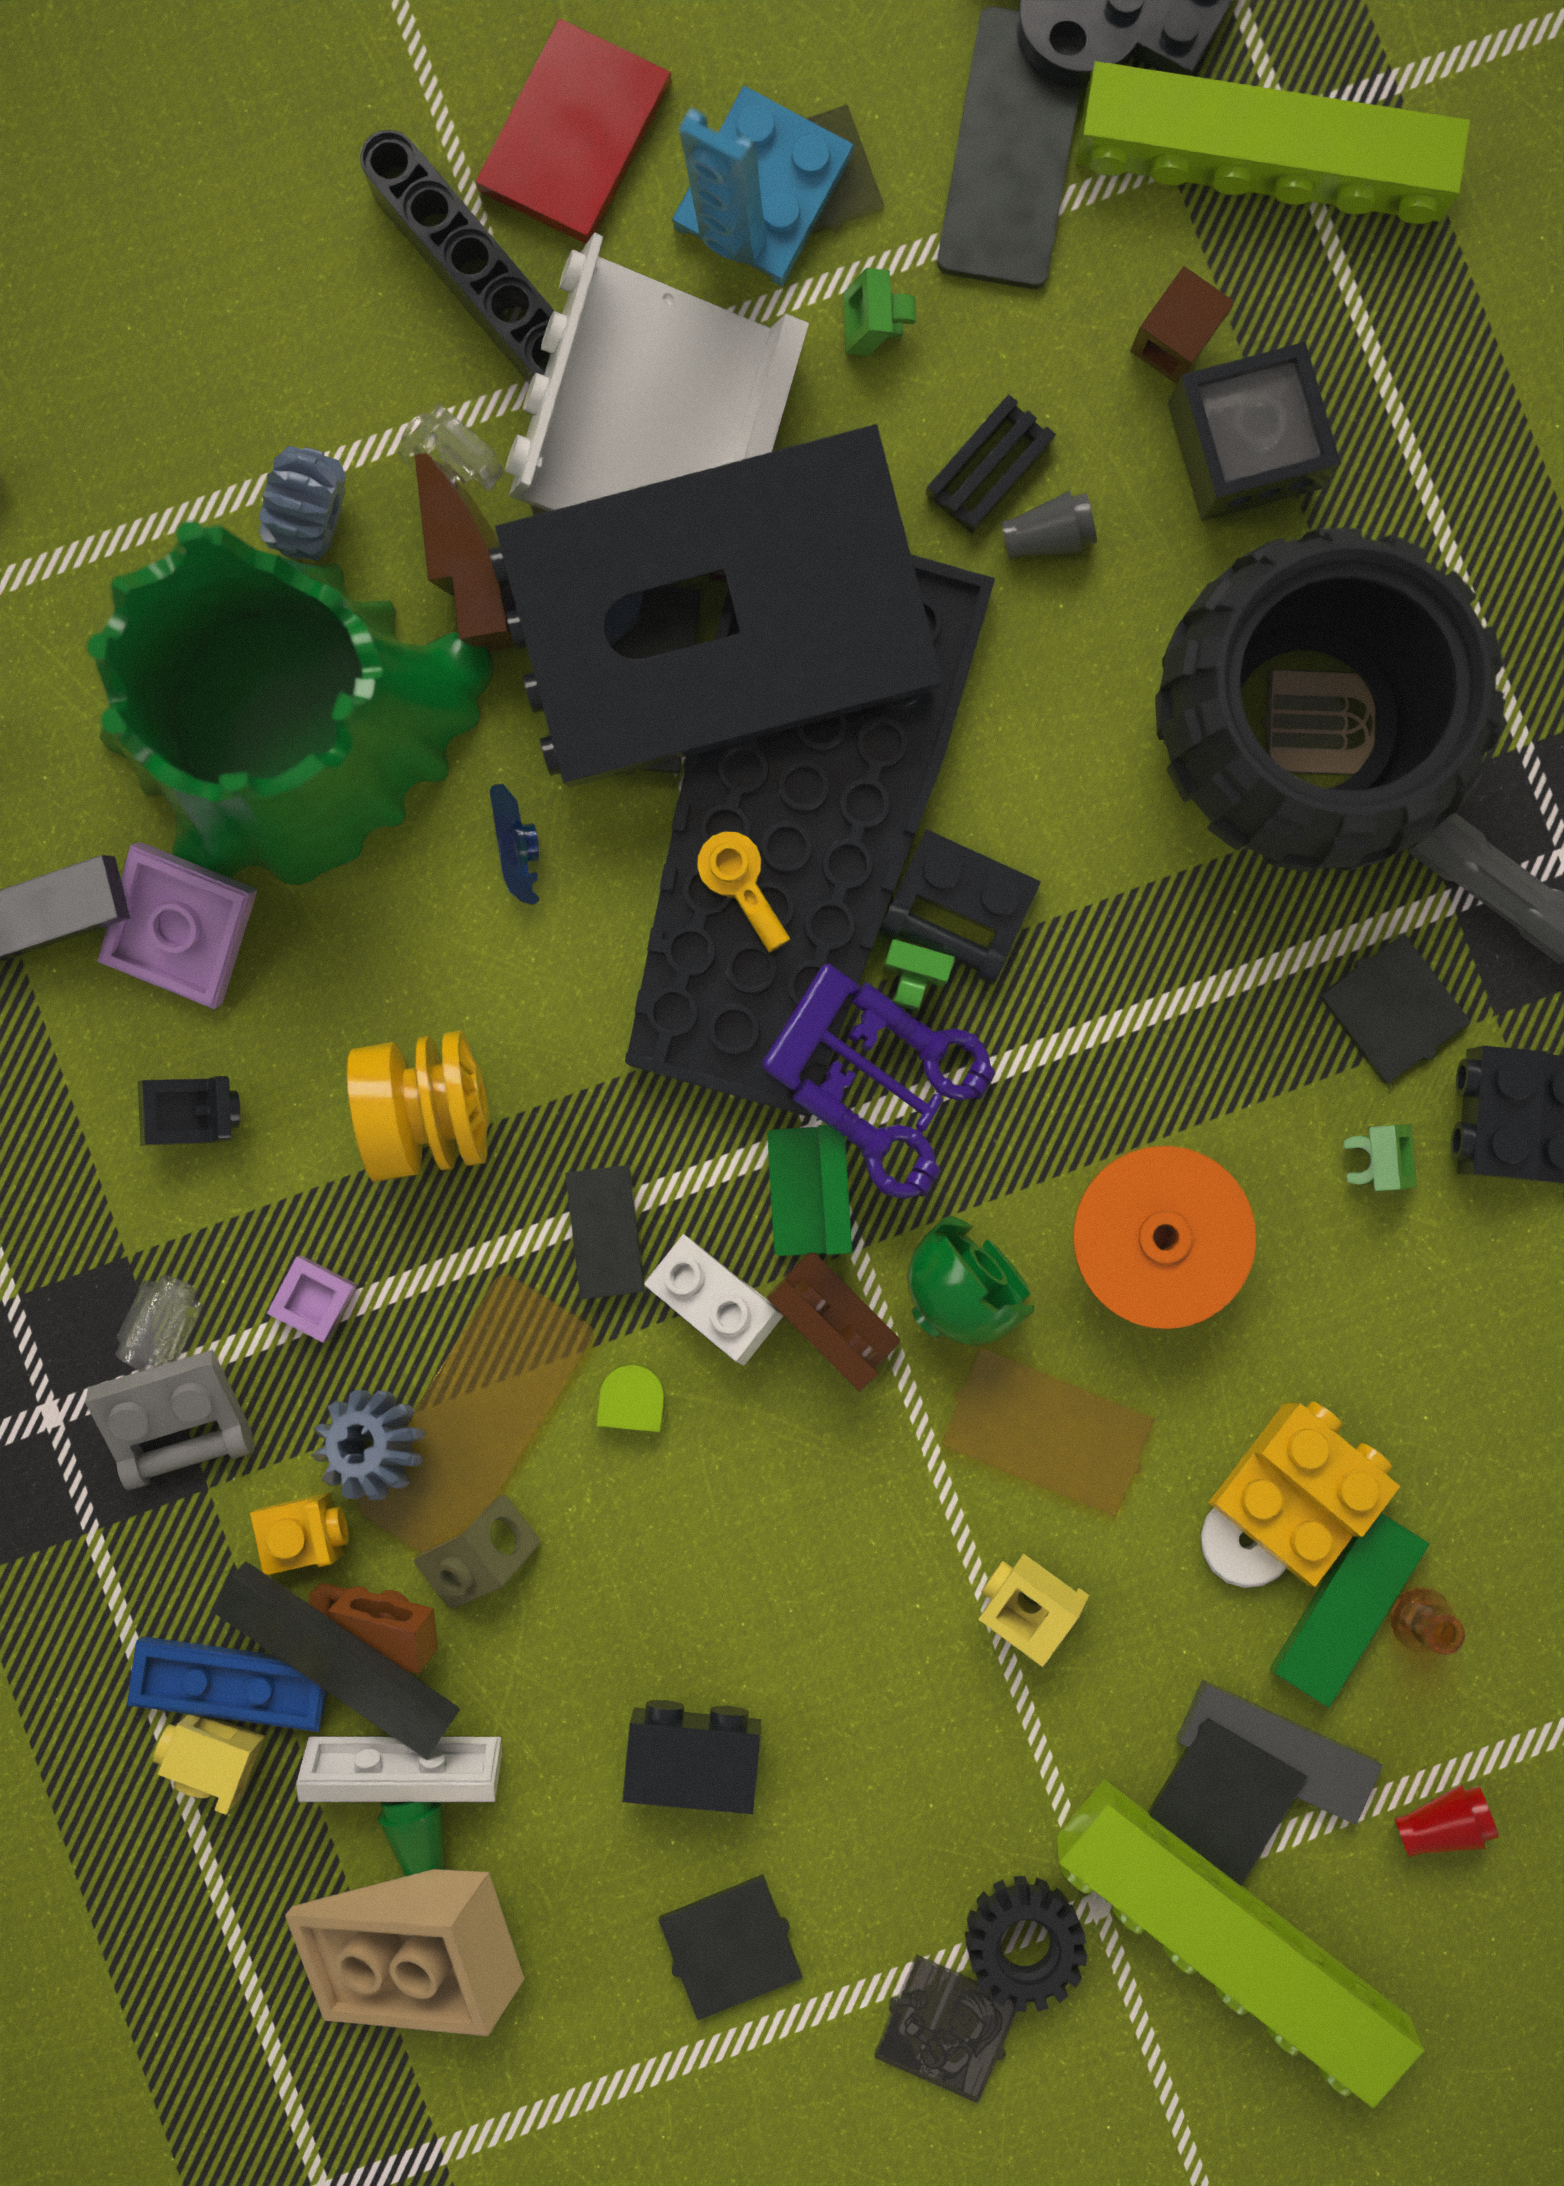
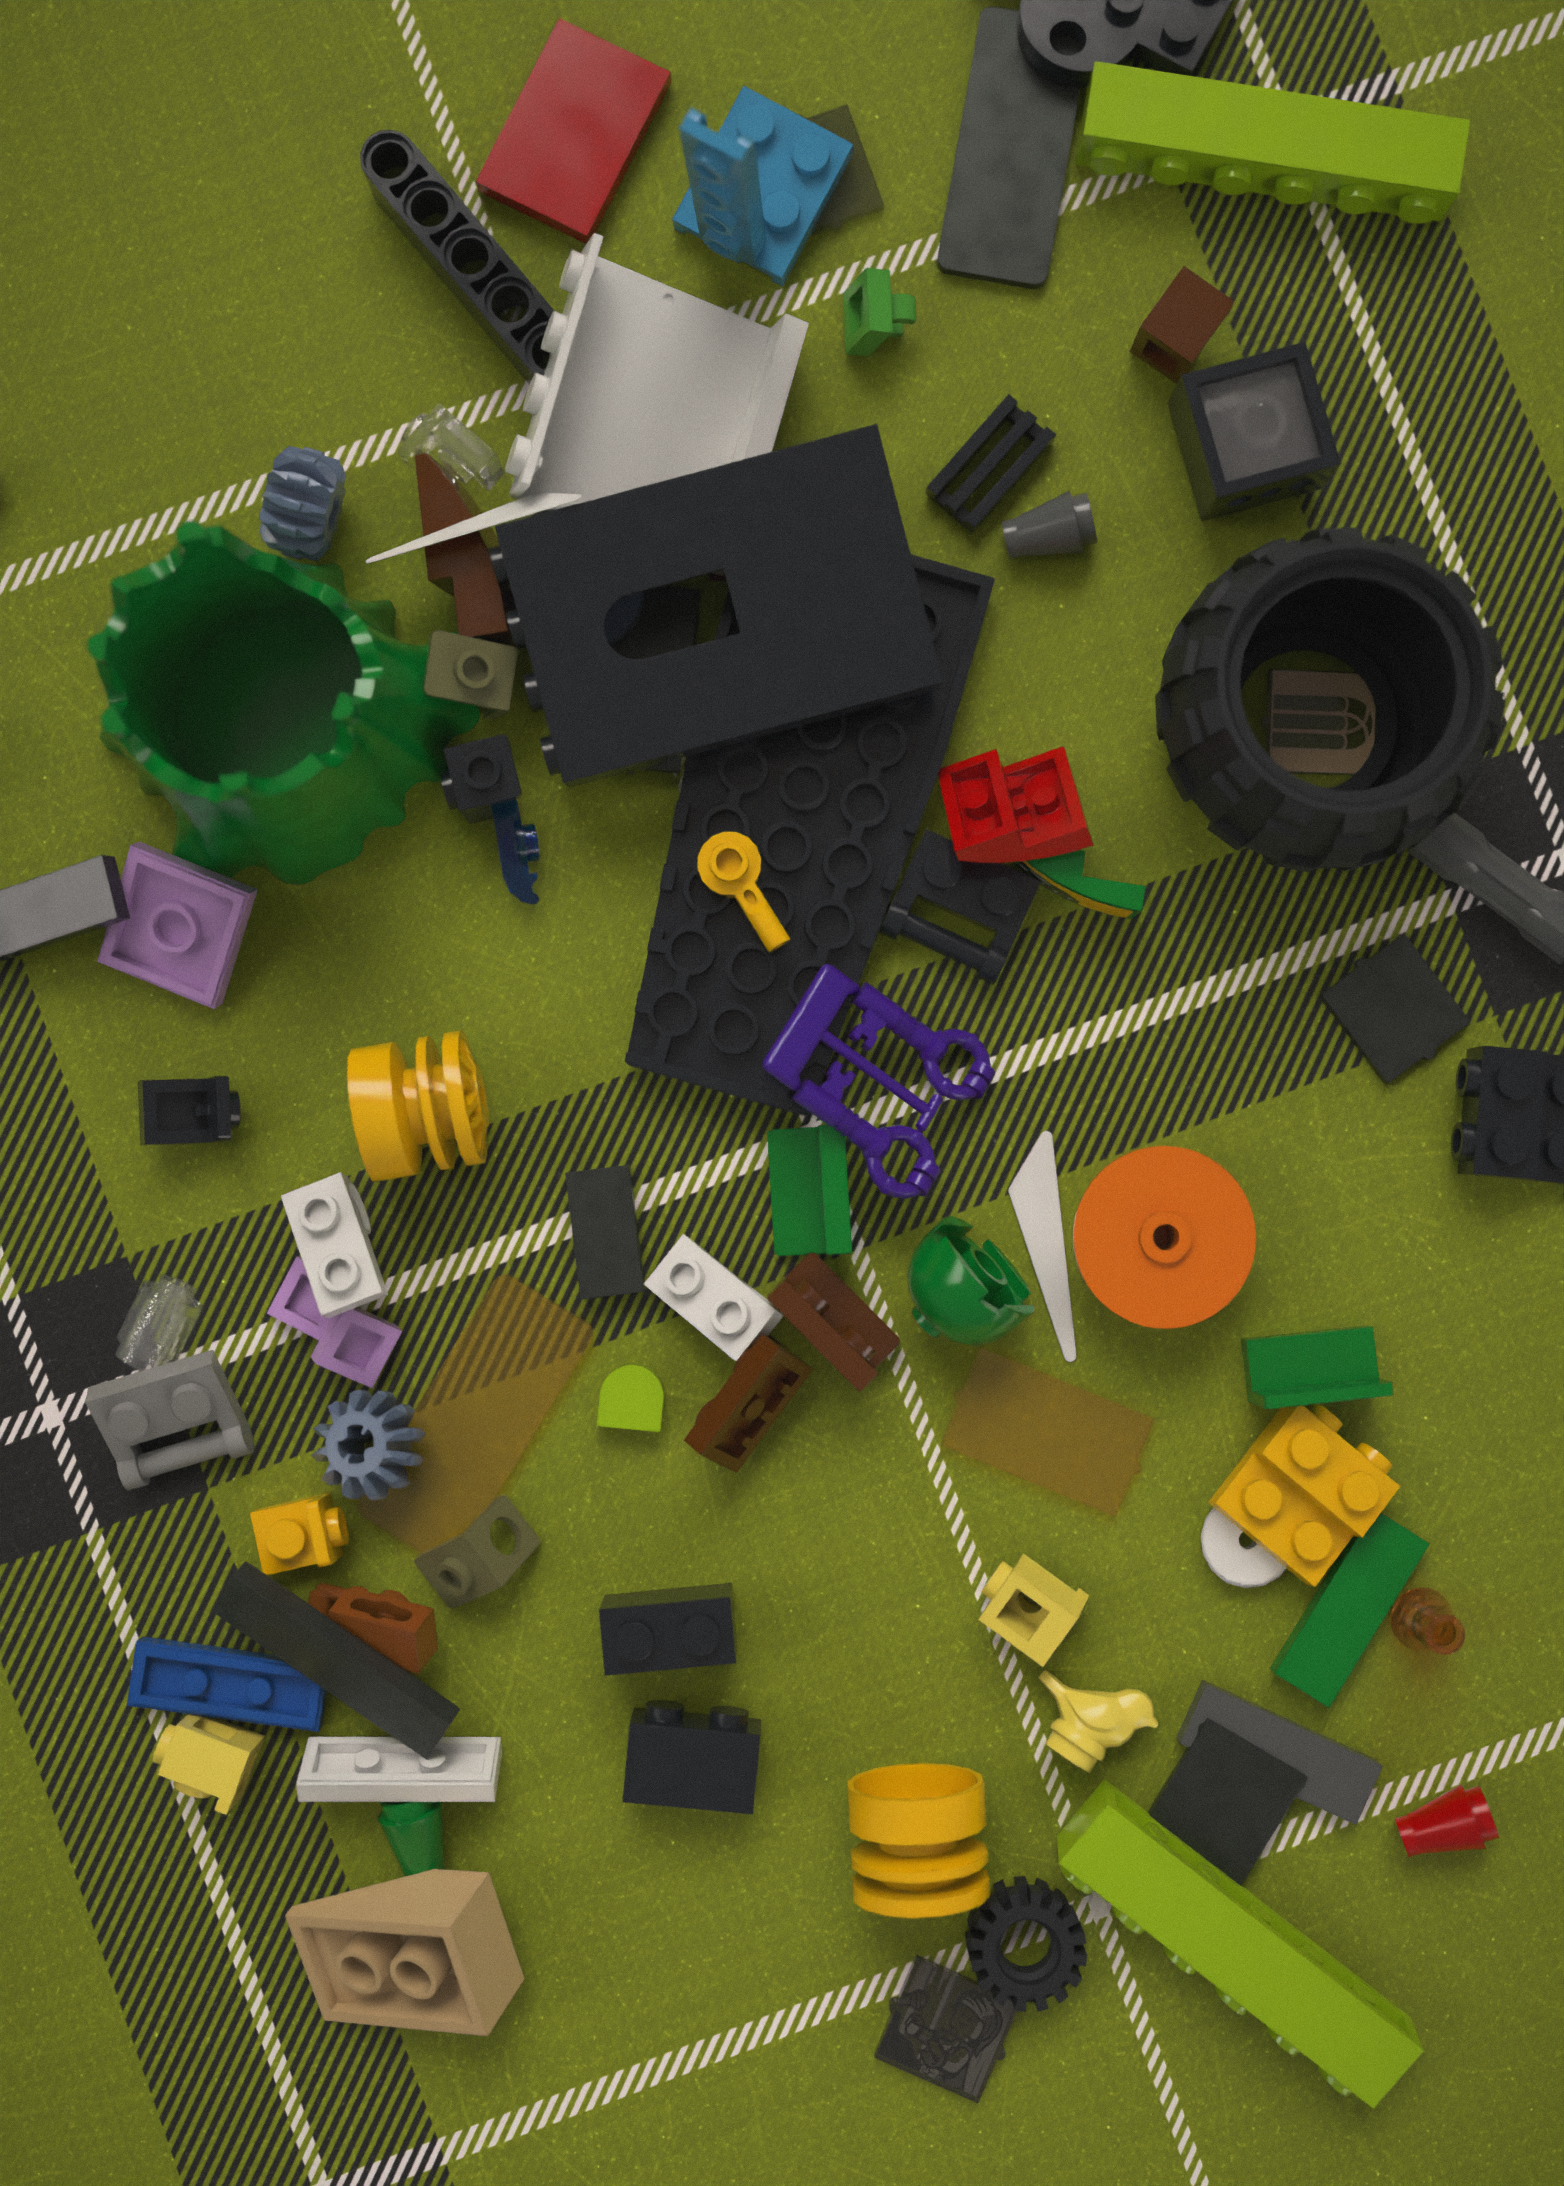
pearl dark grey piece [659,1874,802,2020] -> none
bright green tile [883,939,955,1011] -> none
bright green tile [1344,1124,1417,1191] -> none
none -> white plate [281,1172,388,1319]
none -> lavender tile [311,1307,402,1388]
none -> white sticker [366,492,582,563]
none -> olive bracket [423,630,518,720]
none -> black bracket [440,734,522,824]
none -> black brick [599,1583,737,1676]
none -> reddish brown bracket [684,1334,813,1473]
none -> yellow wheel [847,1763,990,1918]
none -> red slope [938,746,1093,863]
none -> white sticker [1008,1131,1076,1362]
none -> green slope [1013,850,1146,919]
none -> light yellow animal [1039,1669,1159,1773]
none -> green panel [1241,1325,1394,1409]

